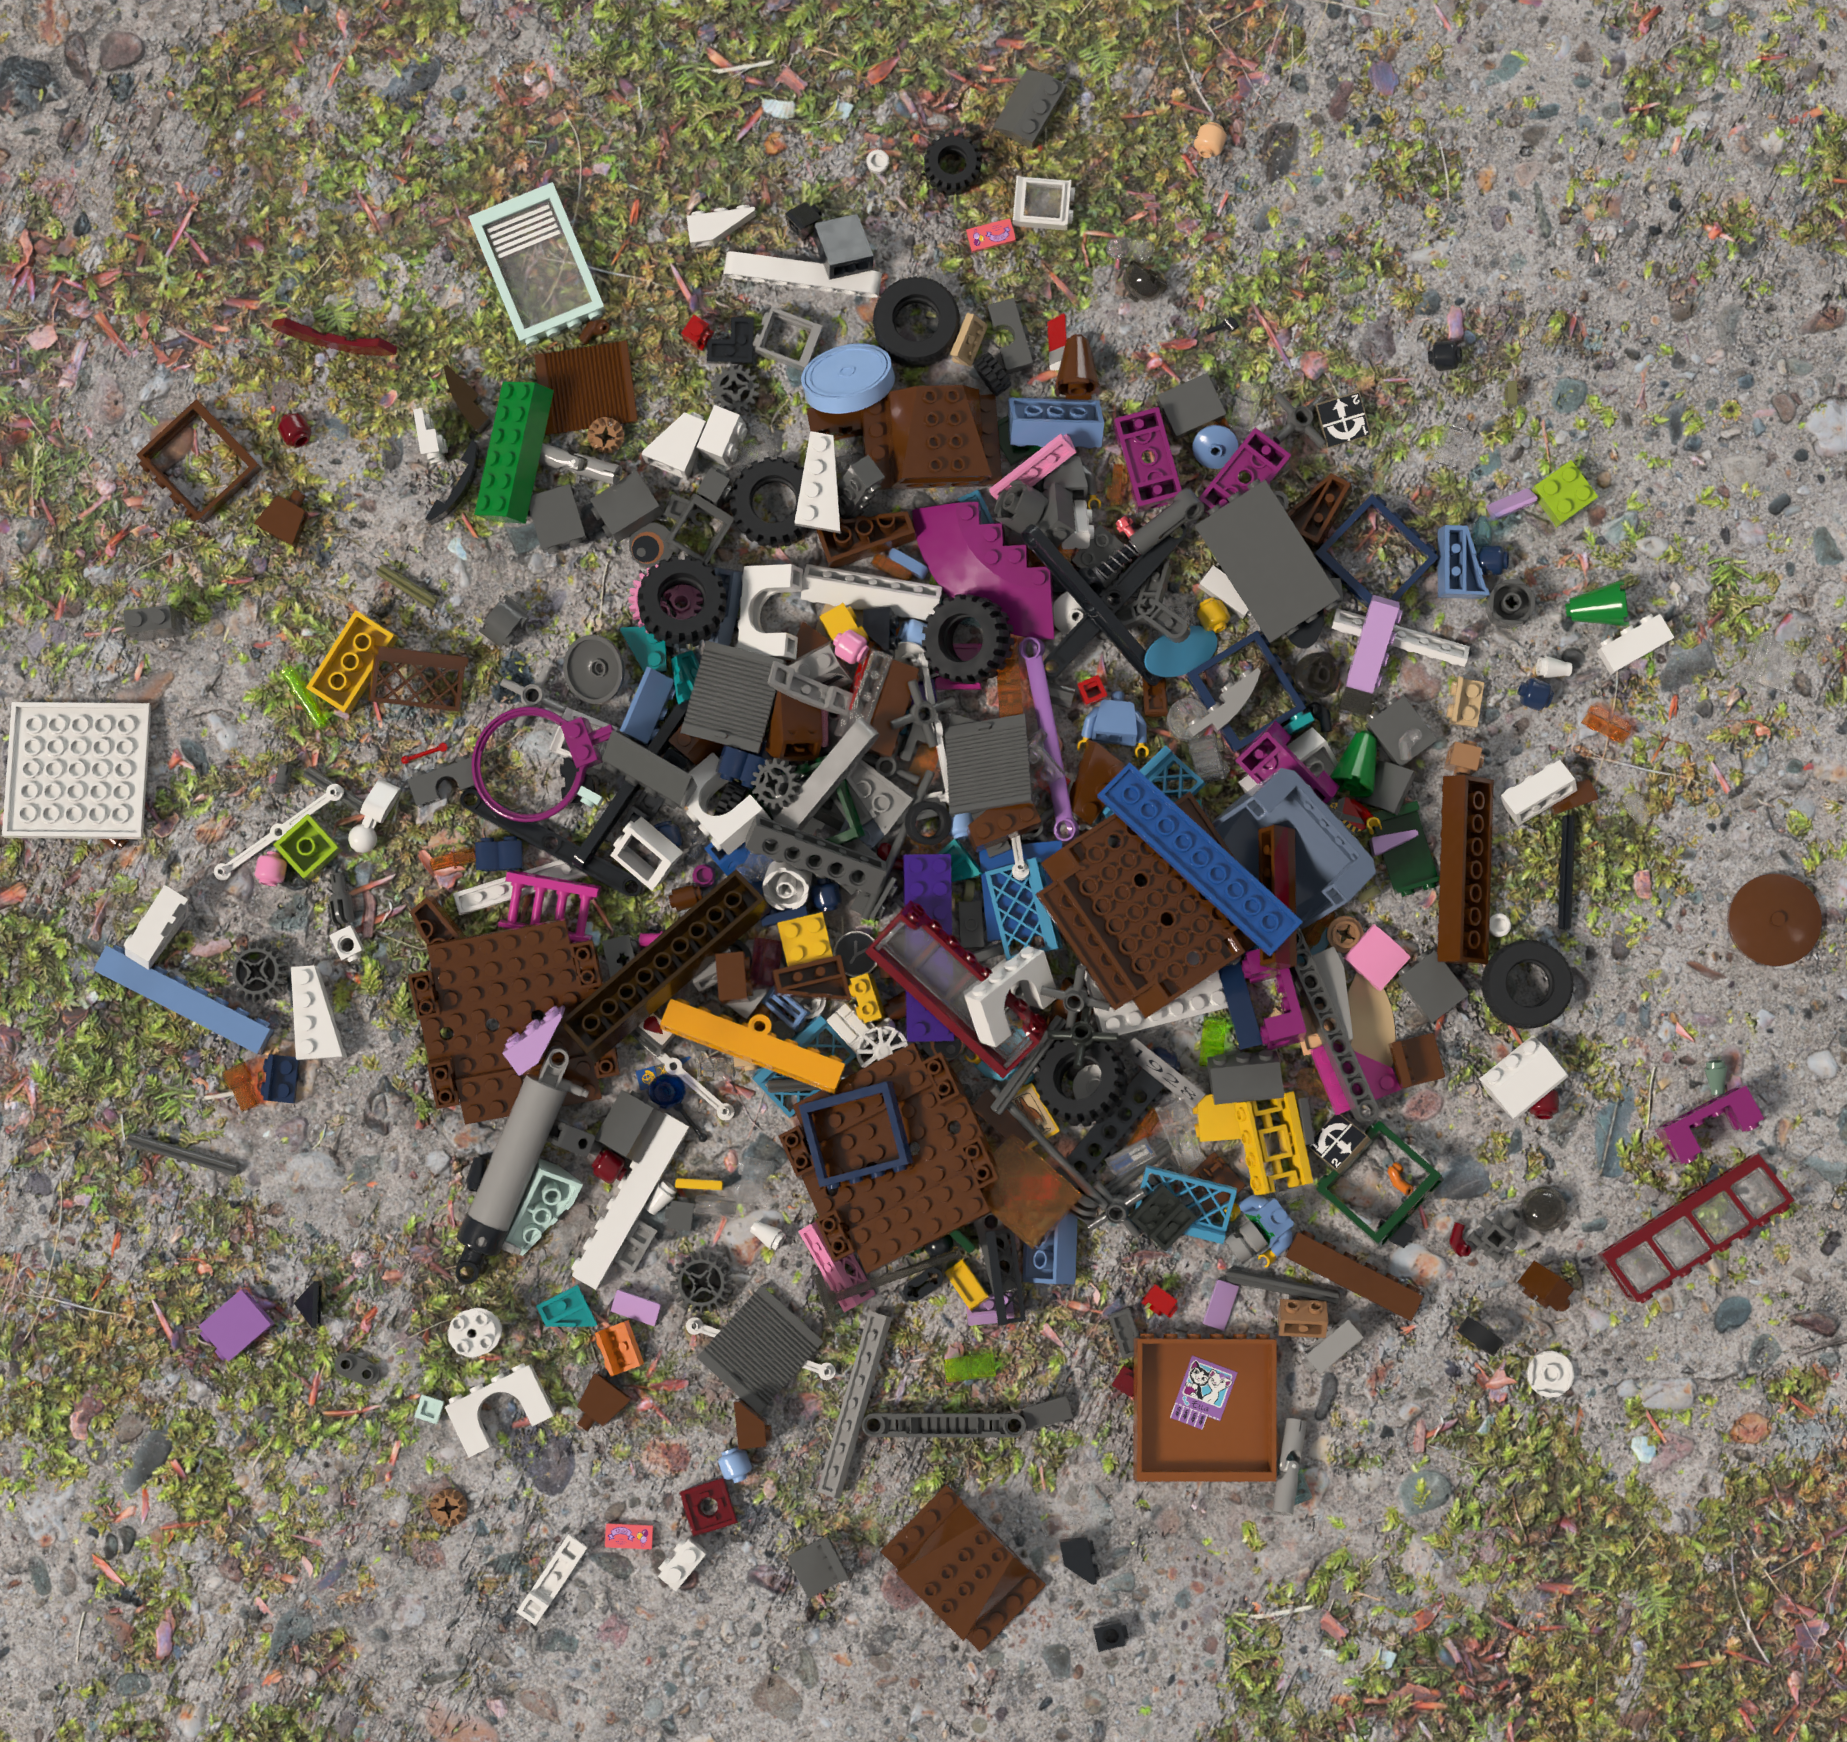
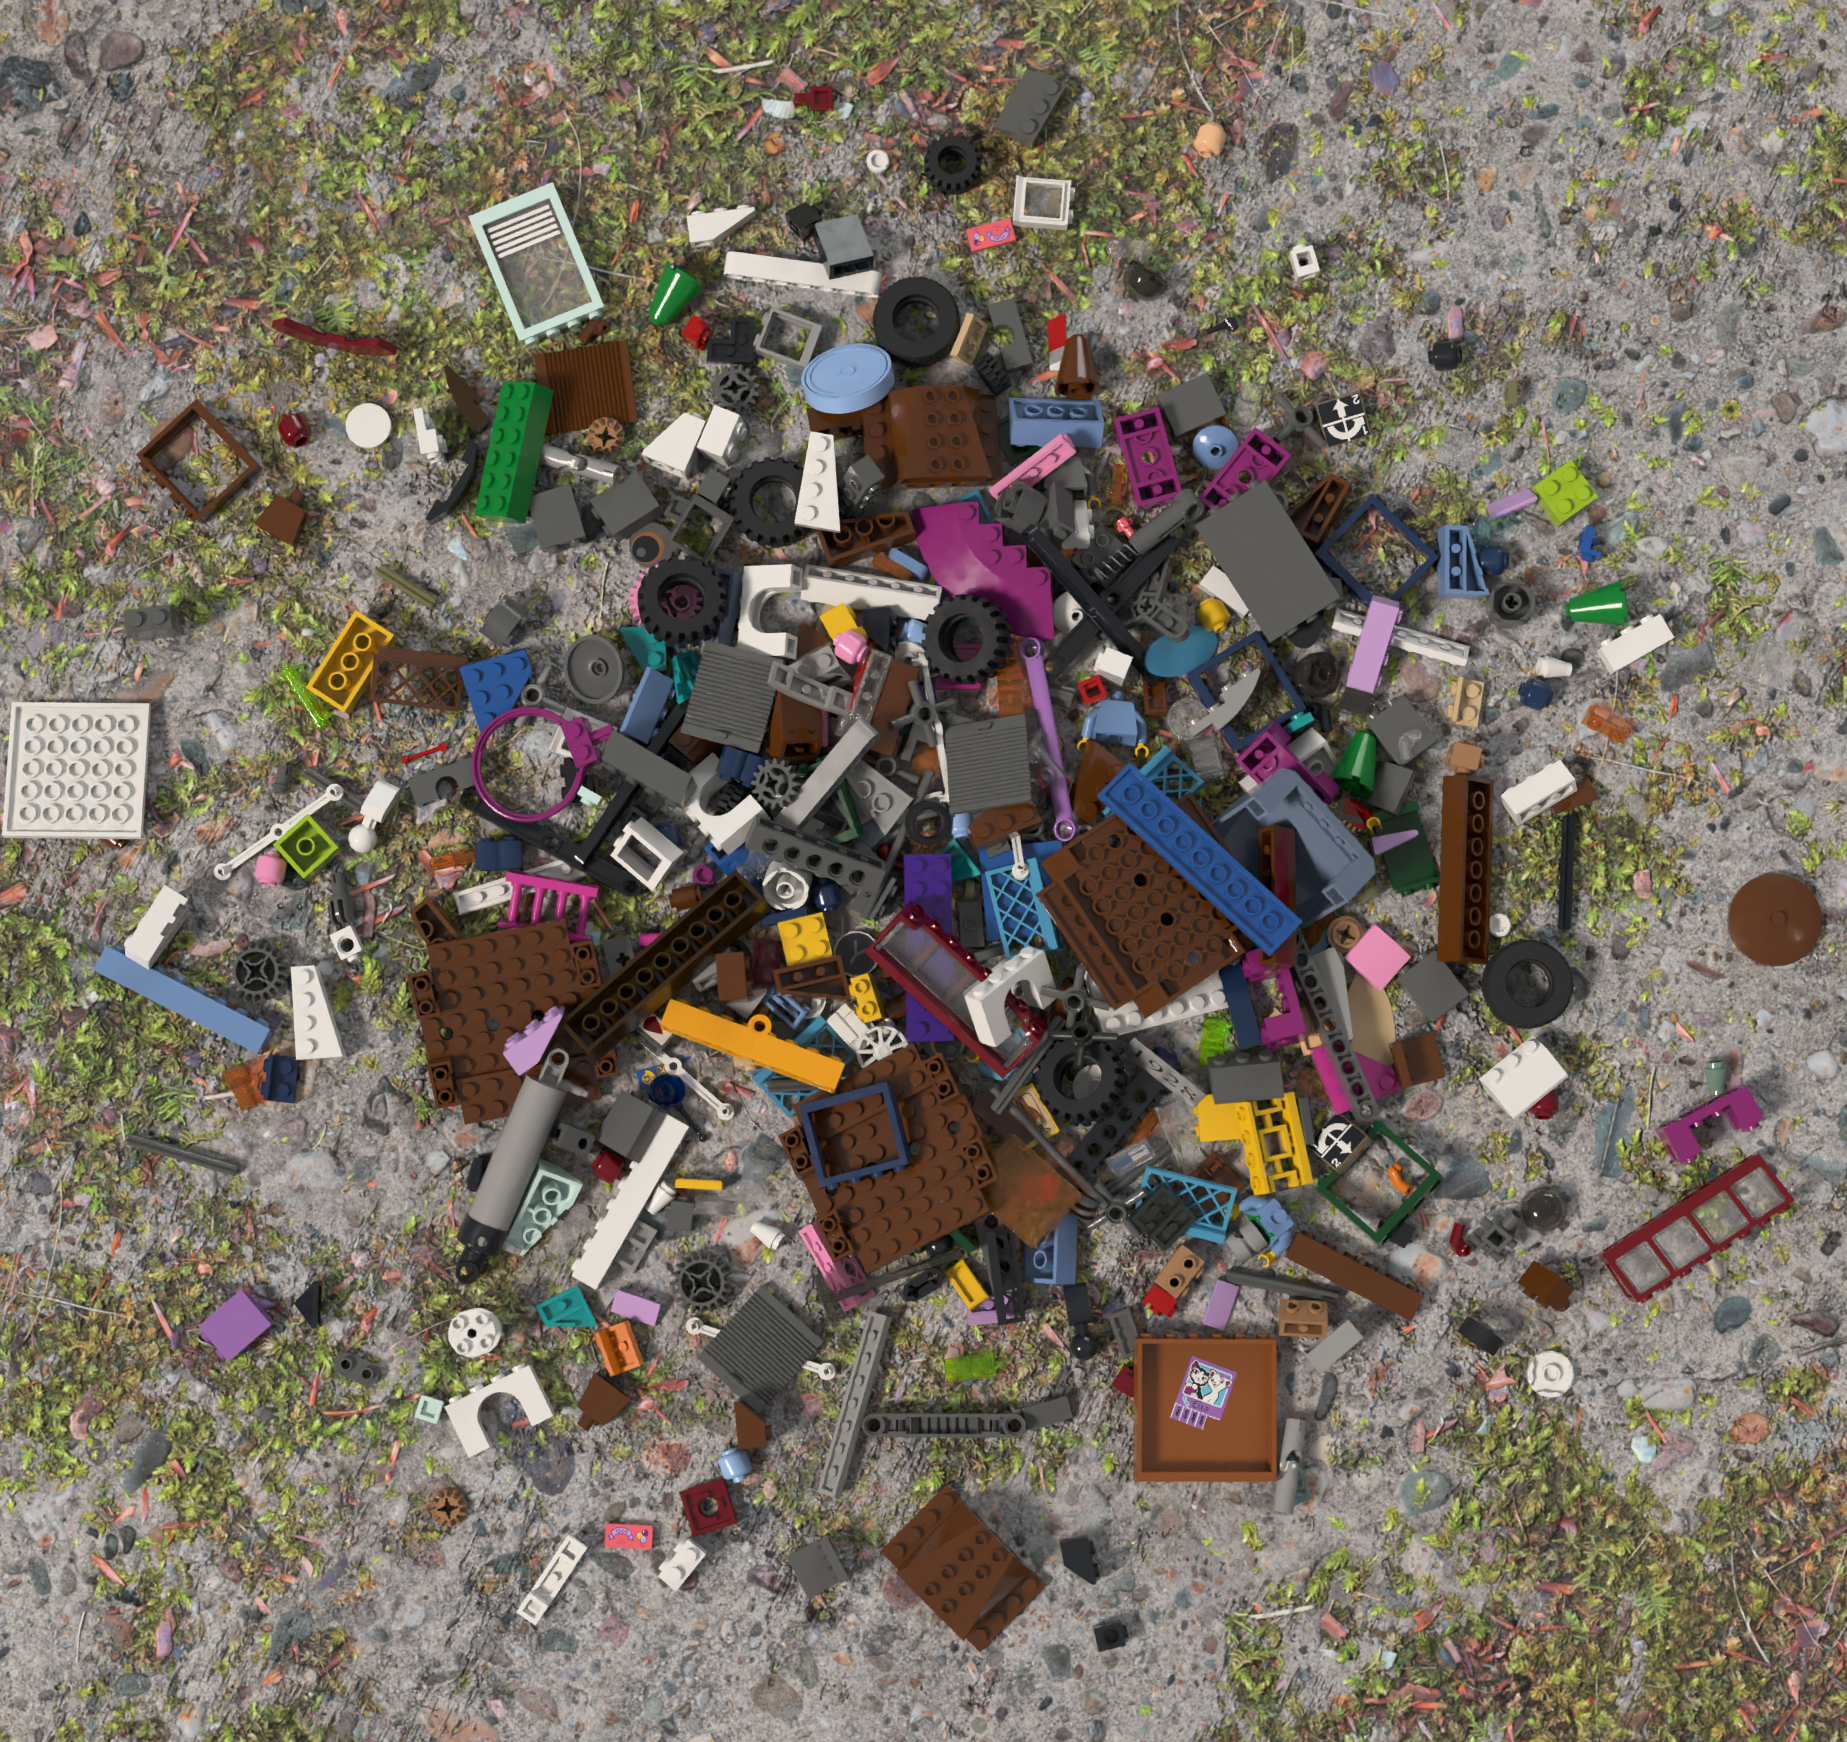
none -> white tile [346,403,392,449]
none -> blue plate [459,648,533,733]
none -> green cone [648,261,706,327]
none -> dark red plate [794,86,833,111]
none -> black beam [1062,1282,1099,1361]
none -> white brick [1093,647,1133,688]
none -> medium nougat brick [1153,1244,1205,1299]
none -> white brick [1289,244,1320,282]
none -> blue bracket [1576,525,1603,563]

